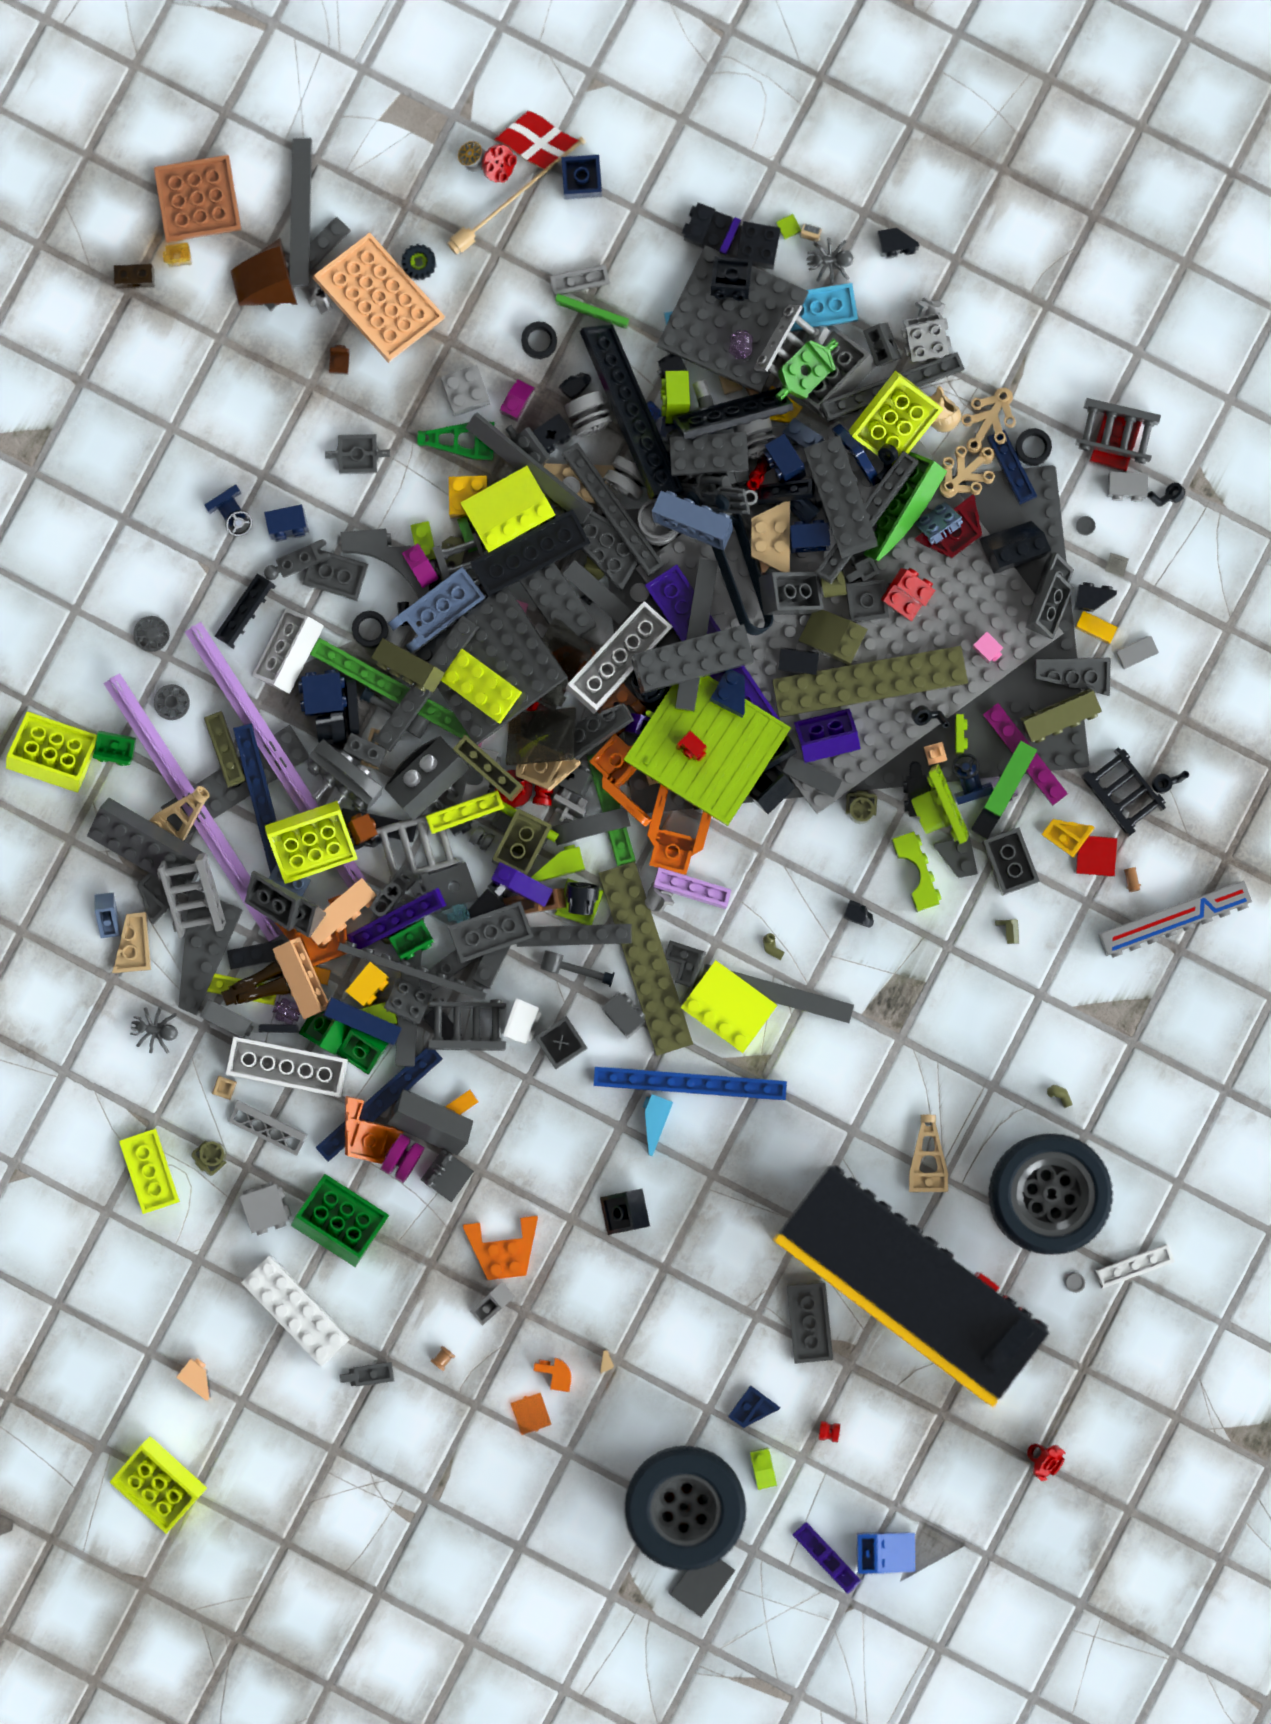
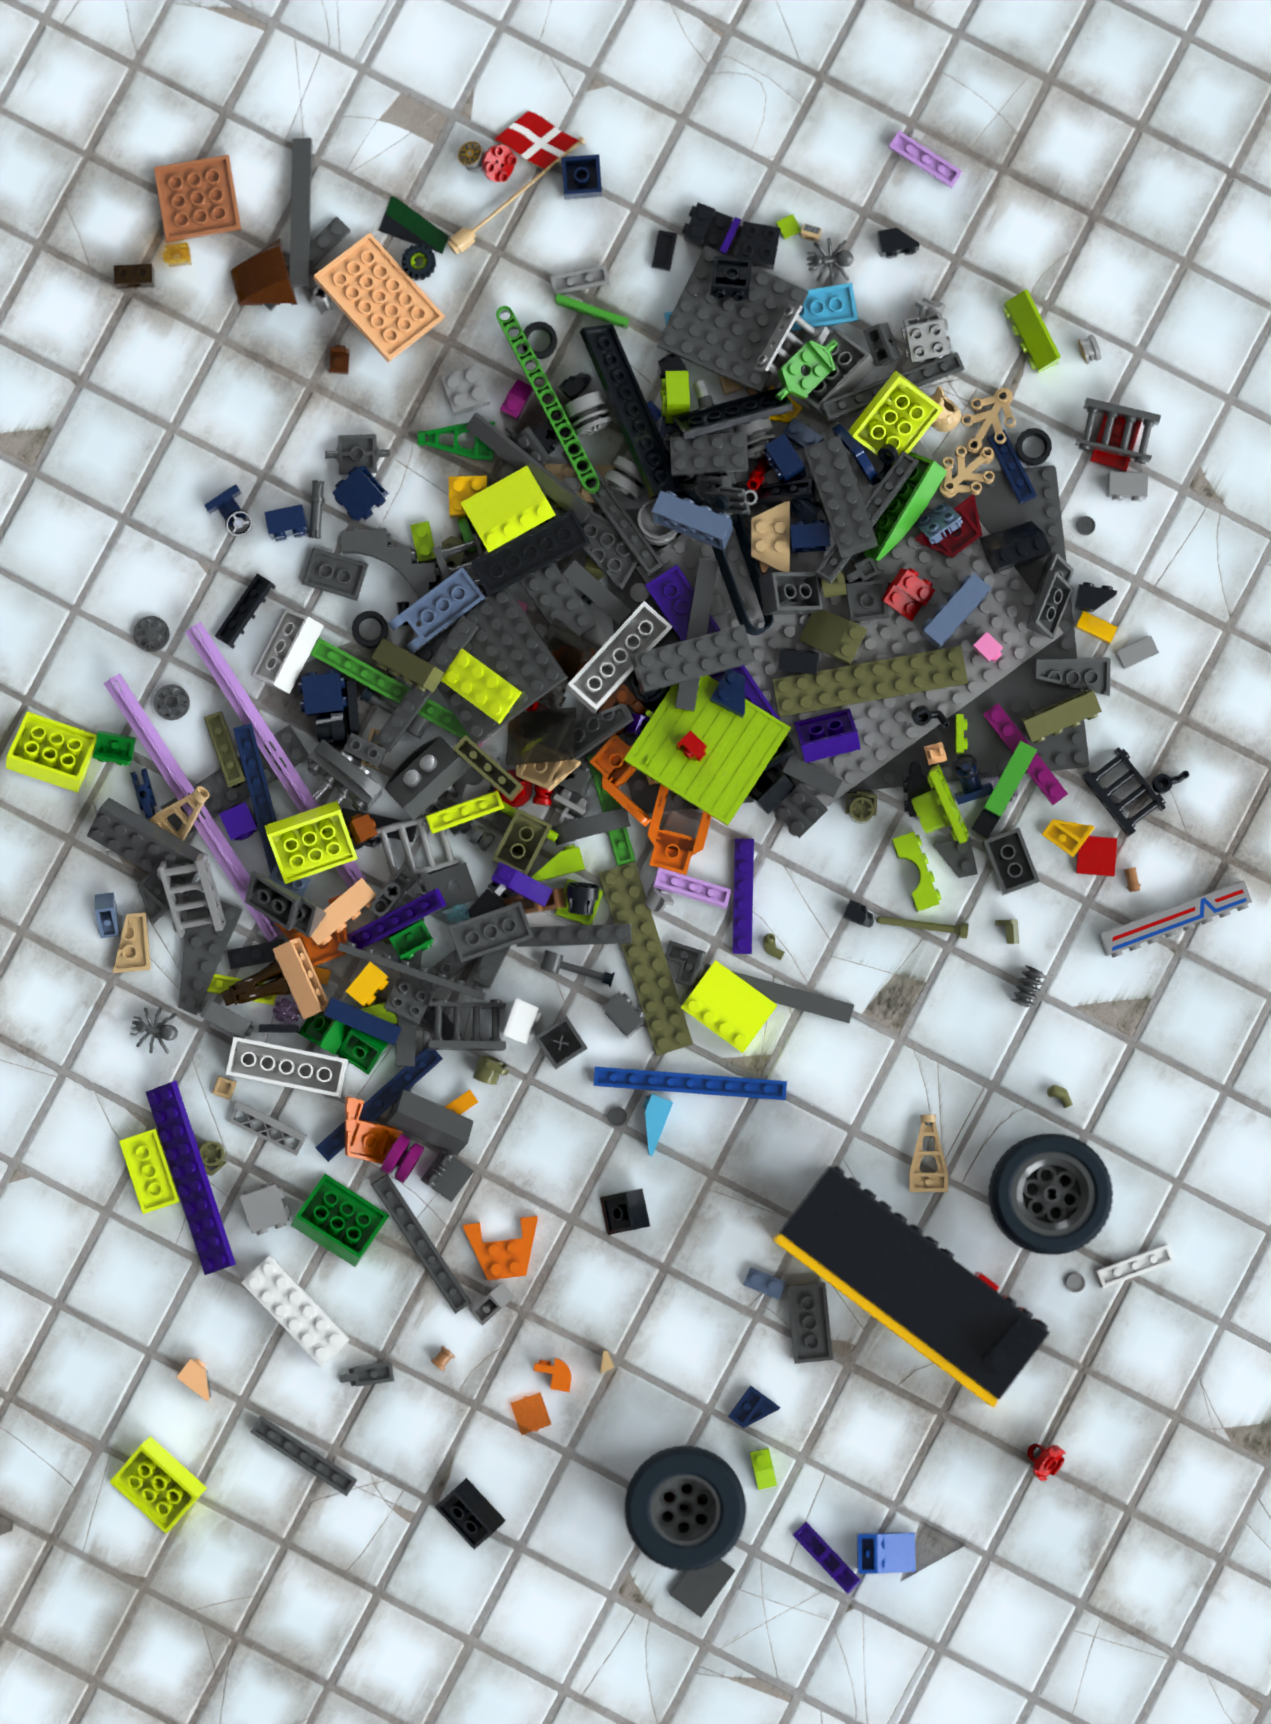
dark grey plate [264,539,332,580] -> none
magenta slope [402,544,439,589] -> none
clear purple piece [729,330,753,359] -> none
red wheel [818,1421,840,1443] -> none
clear smoke tile [1104,553,1129,577] -> none
black plate [1147,482,1186,507] -> none
none -> dark blue hinge [130,768,157,819]
none -> dark purple plate [146,1081,236,1275]
none -> dark purple head [219,802,259,842]
none -> dark grey plate [250,1416,357,1496]
none -> dark grey pin [309,480,325,539]
none -> dark blue brick [332,465,389,521]
none -> dark grey tile [371,1174,472,1314]
none -> dark green sticker [379,196,449,254]
none -> black slope [435,1478,506,1550]
none -> olive piece [473,1055,509,1085]
none -> bright green beam [496,306,600,494]
none -> dark grey piece [608,1107,627,1126]
none -> black tile [652,230,677,271]
none -> dark purple plate [733,839,754,954]
none -> sand blue plate [743,1267,786,1300]
none -> dark grey plate [773,782,828,838]
none -> olive piece [876,916,969,939]
none -> lavender plate [888,131,962,189]
none -> sand blue brick [921,573,991,650]
none -> lime slope [1003,289,1061,374]
none -> dark grey piece [1011,965,1047,1008]
none -> light grey wheel [1078,334,1101,365]

